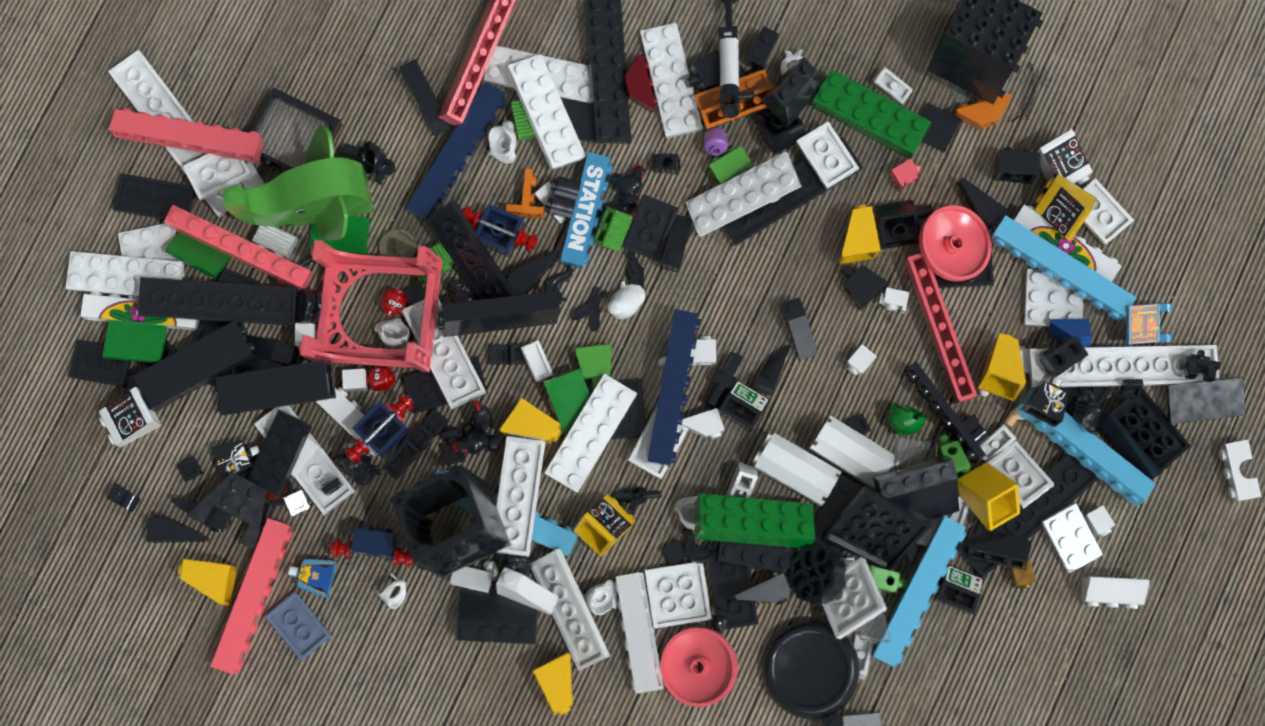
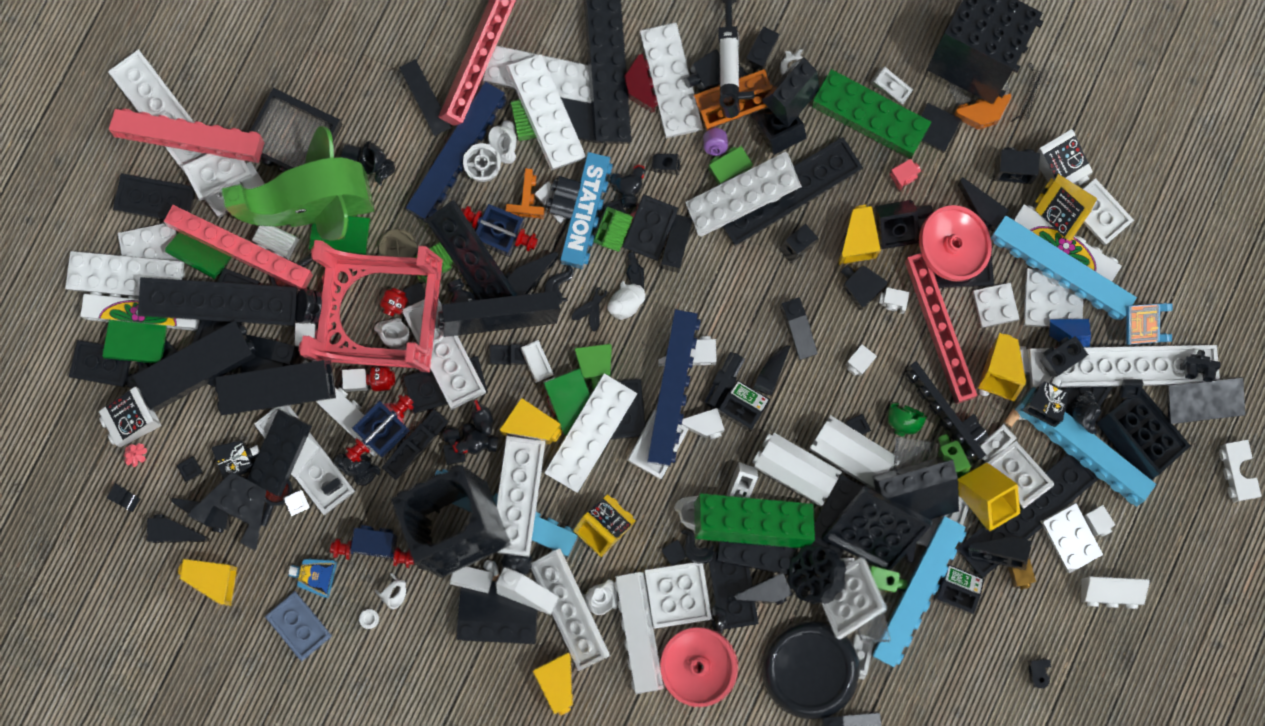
coral brick [211,518,294,675] -> none
black piece [614,486,662,515] -> none
white plate [796,121,859,190] -> none
none -> coral plant [124,443,147,467]
none -> white tile [359,609,379,629]
none -> white cylinder [463,143,501,182]
none -> black torso [779,224,819,264]
none -> white plate [972,283,1019,328]
none -> black leg [1028,659,1051,689]

